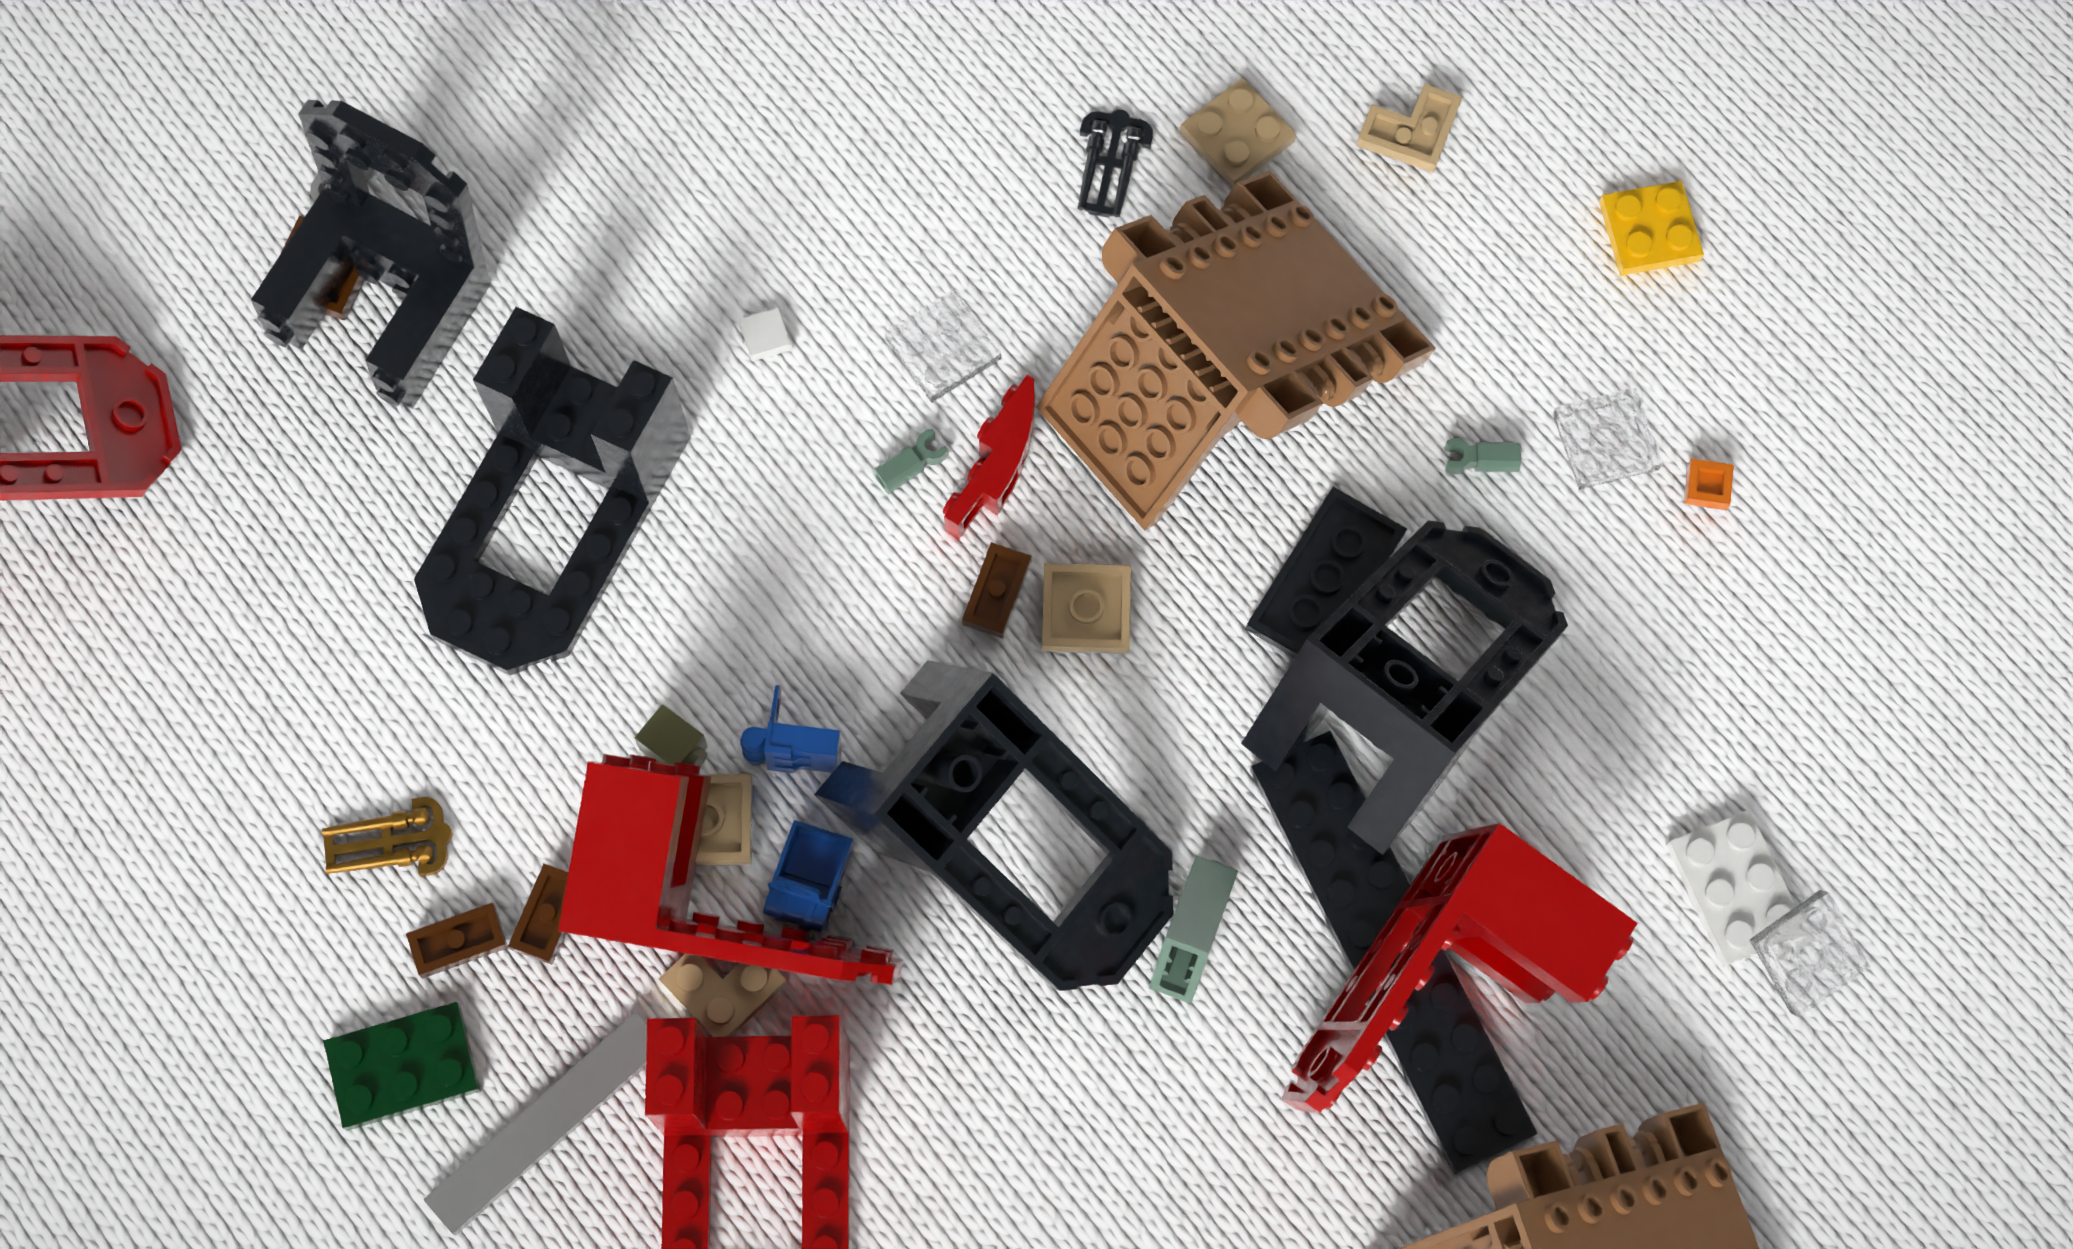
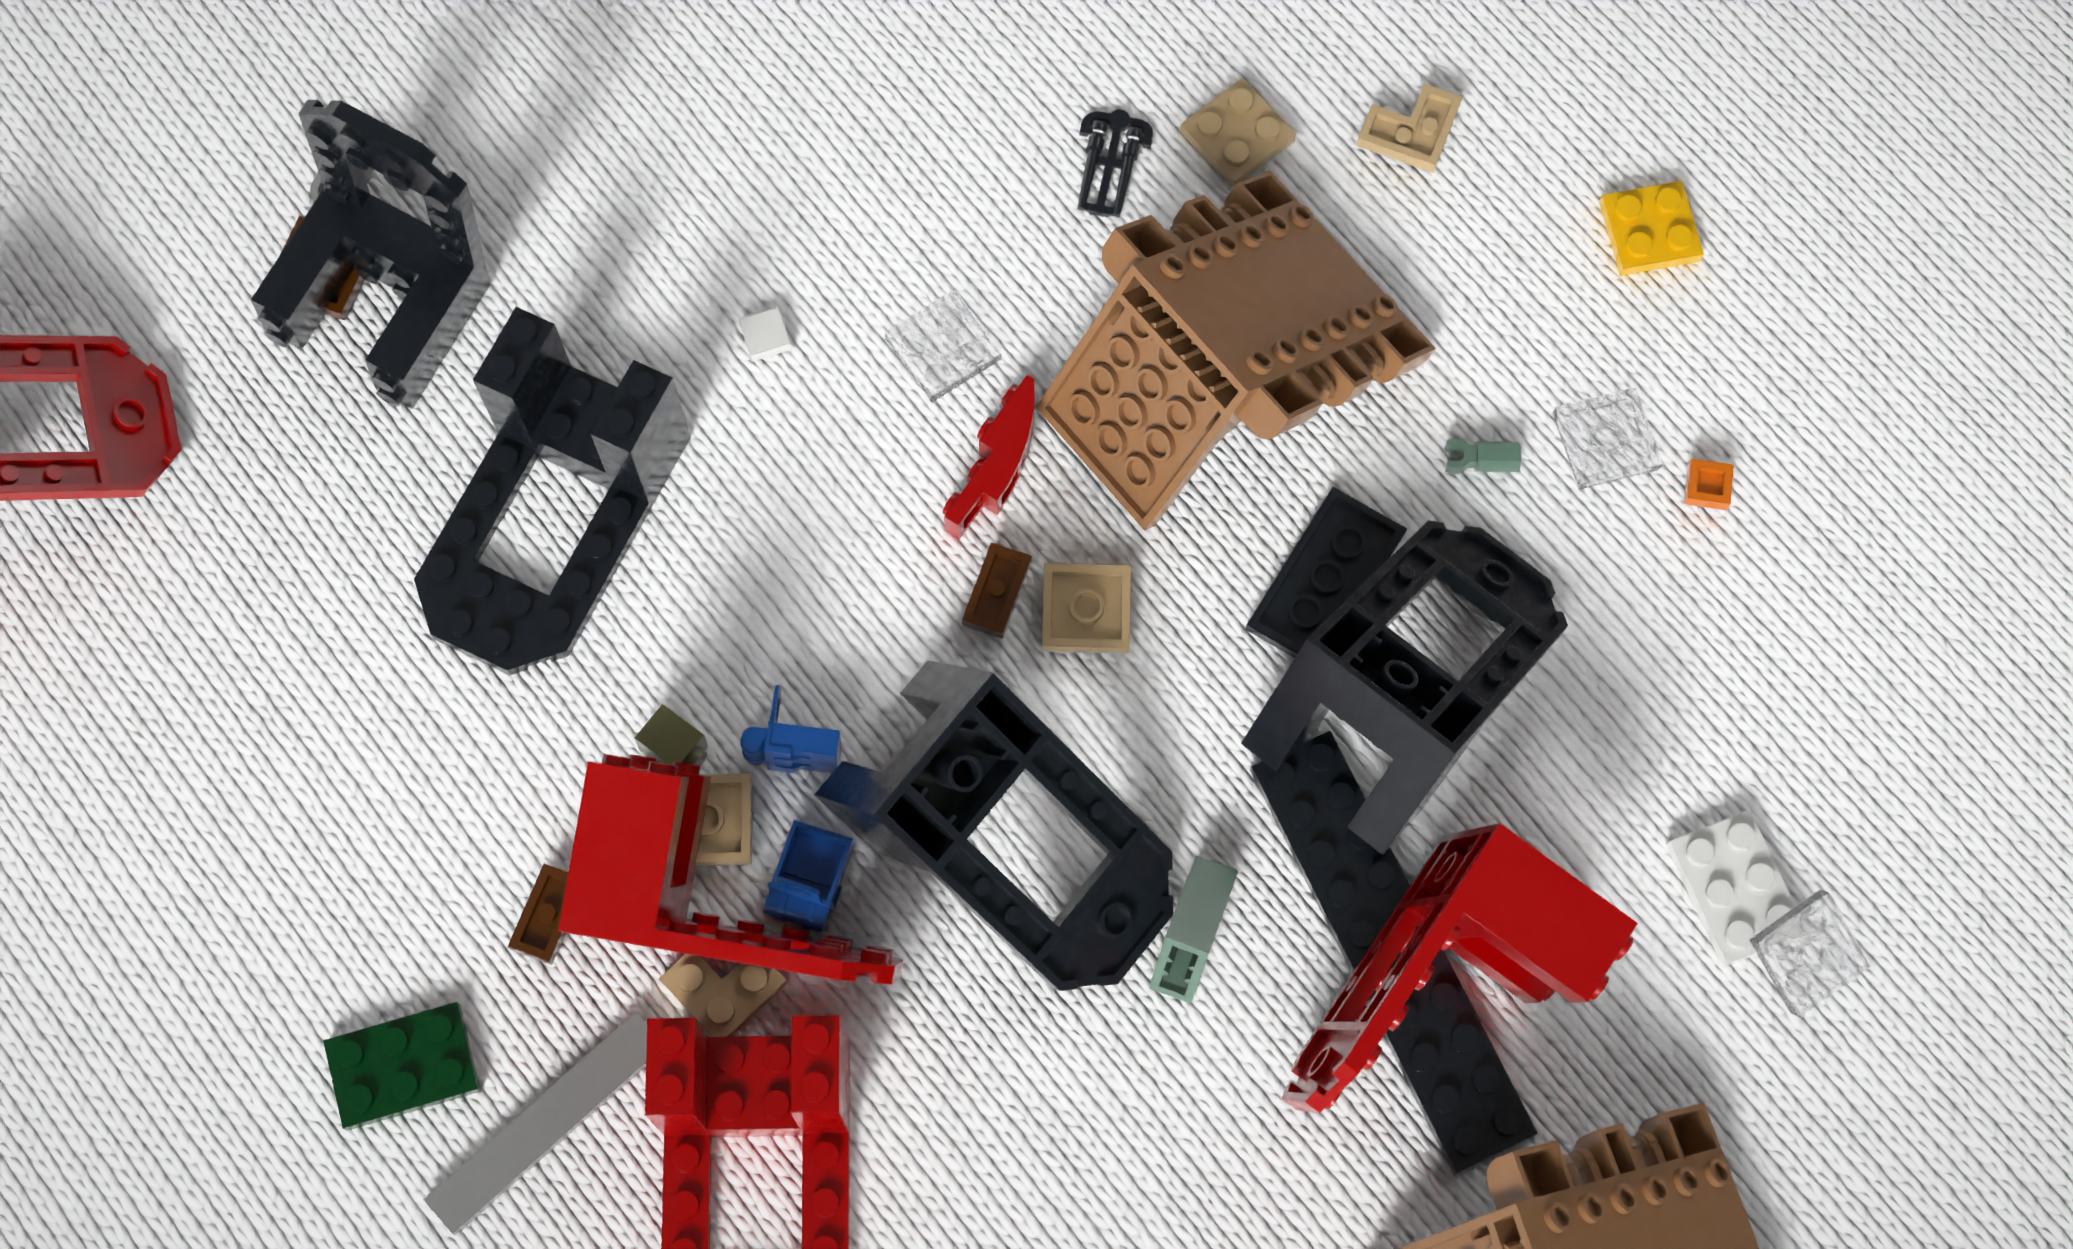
pearl gold piece [322,797,453,877] -> none
reddish brown plate [406,902,509,979] -> none
sand green bar [872,429,948,494] -> none

